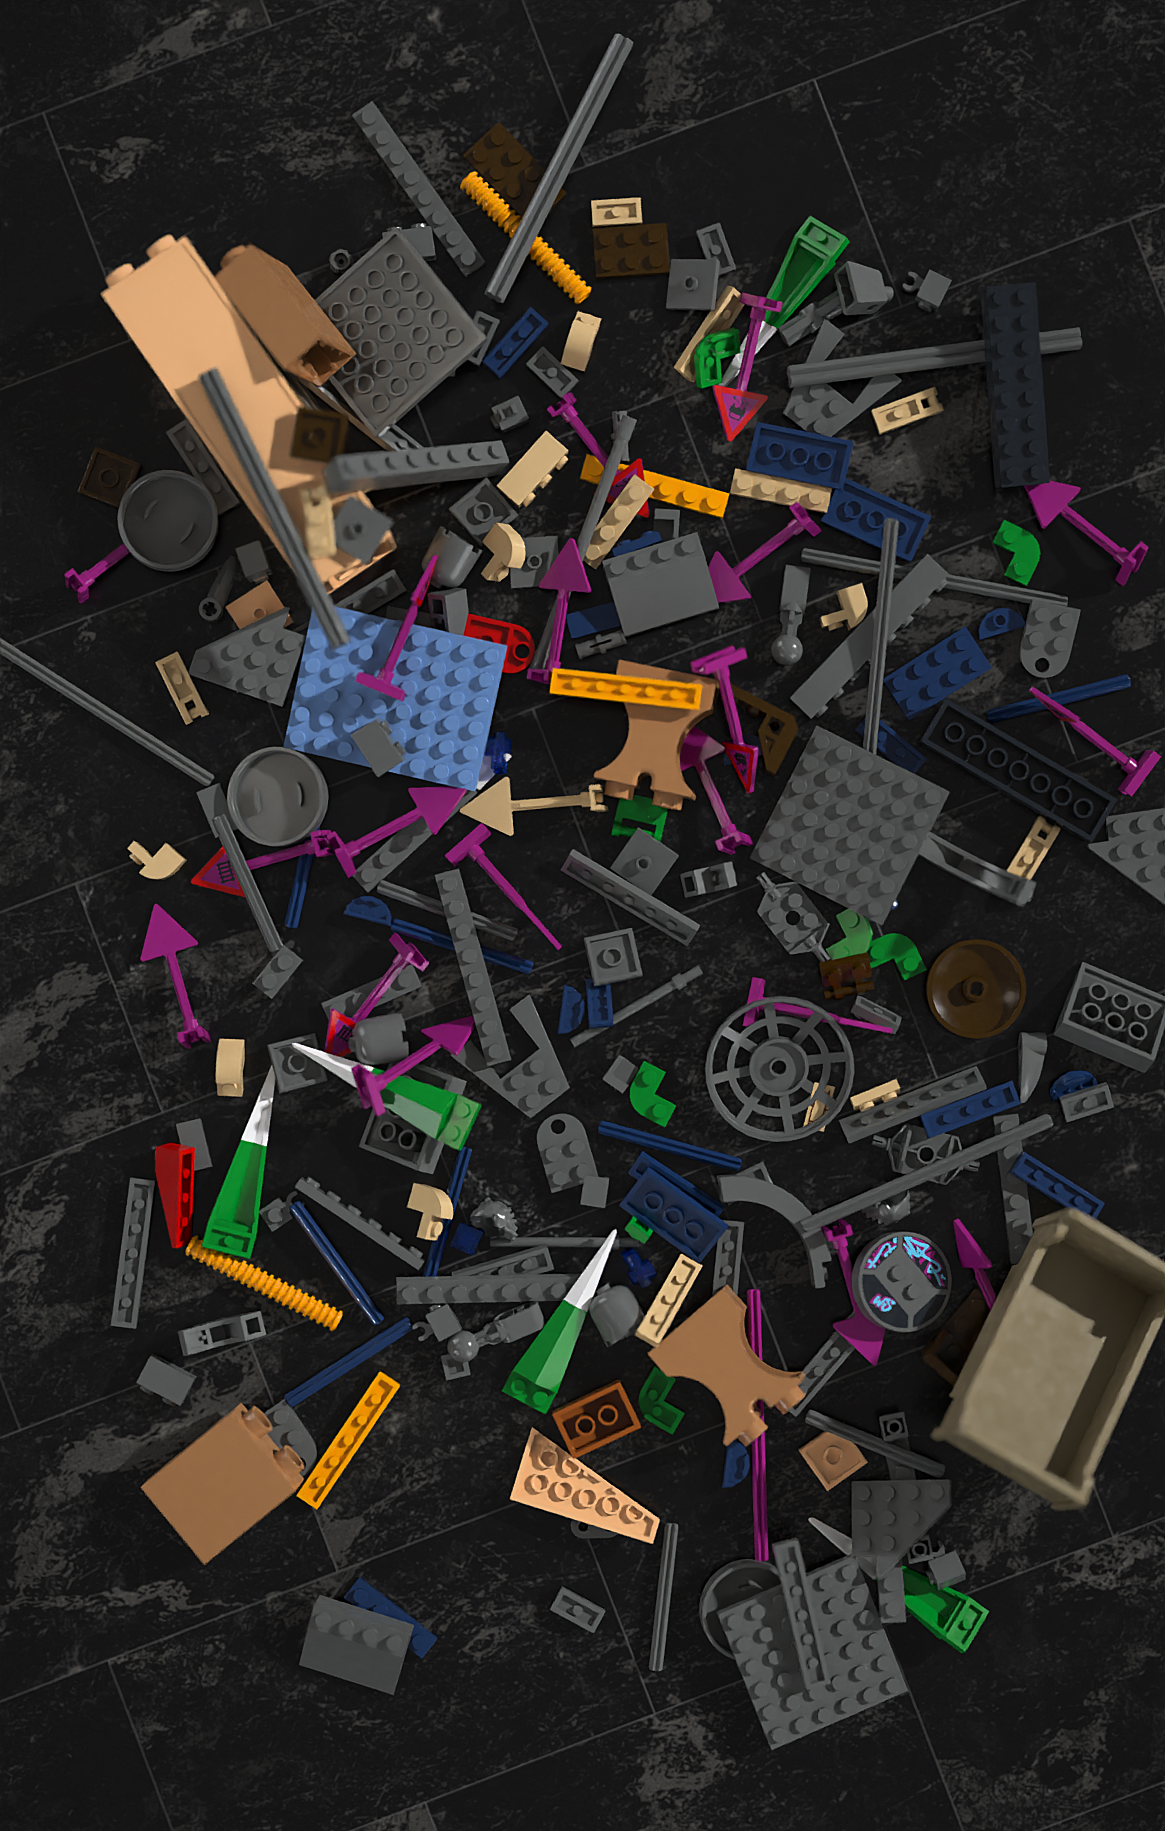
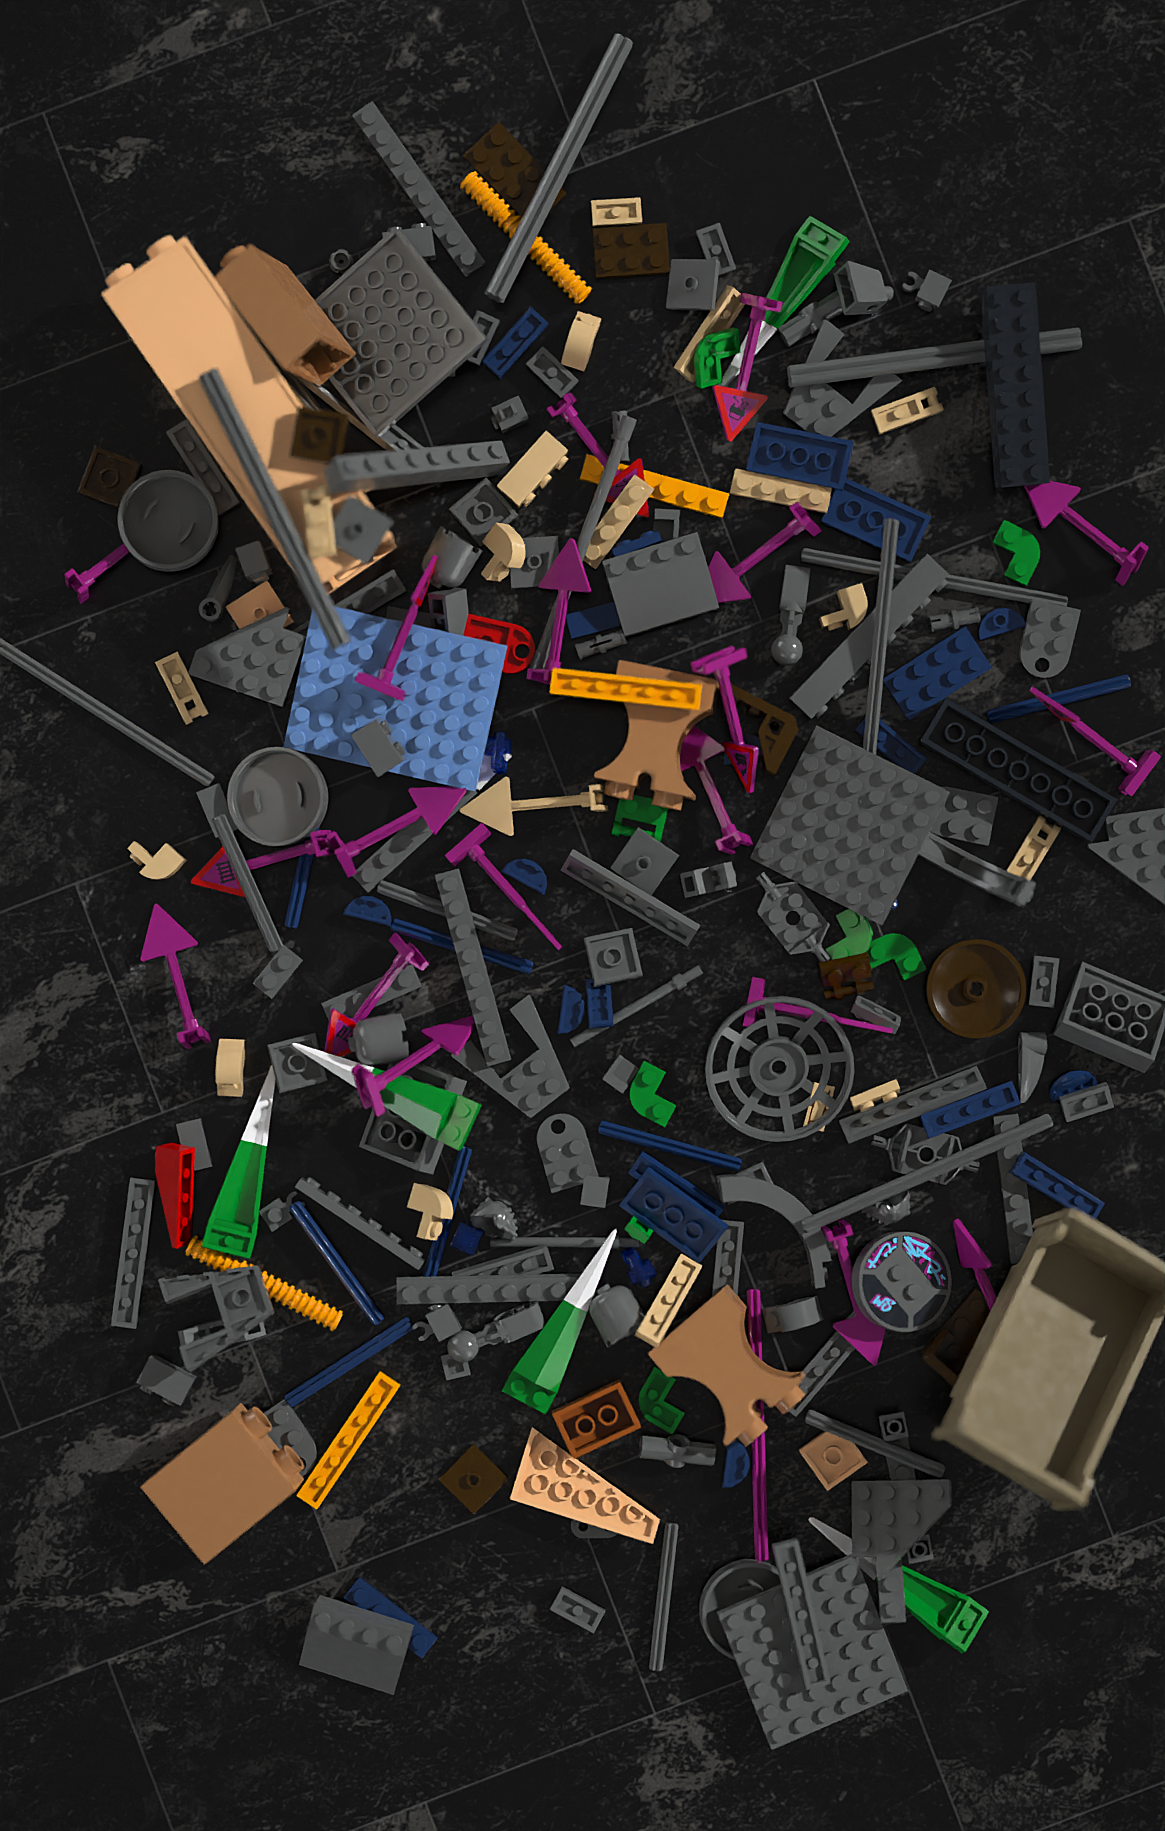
dark grey brick [926,1540,966,1590] -> none
none -> dark grey wing [158,1265,274,1372]
none -> dark brown plate [439,1443,509,1514]
none -> dark blue plate [501,859,547,895]
none -> dark grey piece [638,1434,716,1468]
none -> dark grey brick [761,1296,824,1333]
none -> dark grey pin [929,607,981,632]
none -> dark grey plate [930,787,998,846]
none -> dark grey plate [1028,956,1059,1008]

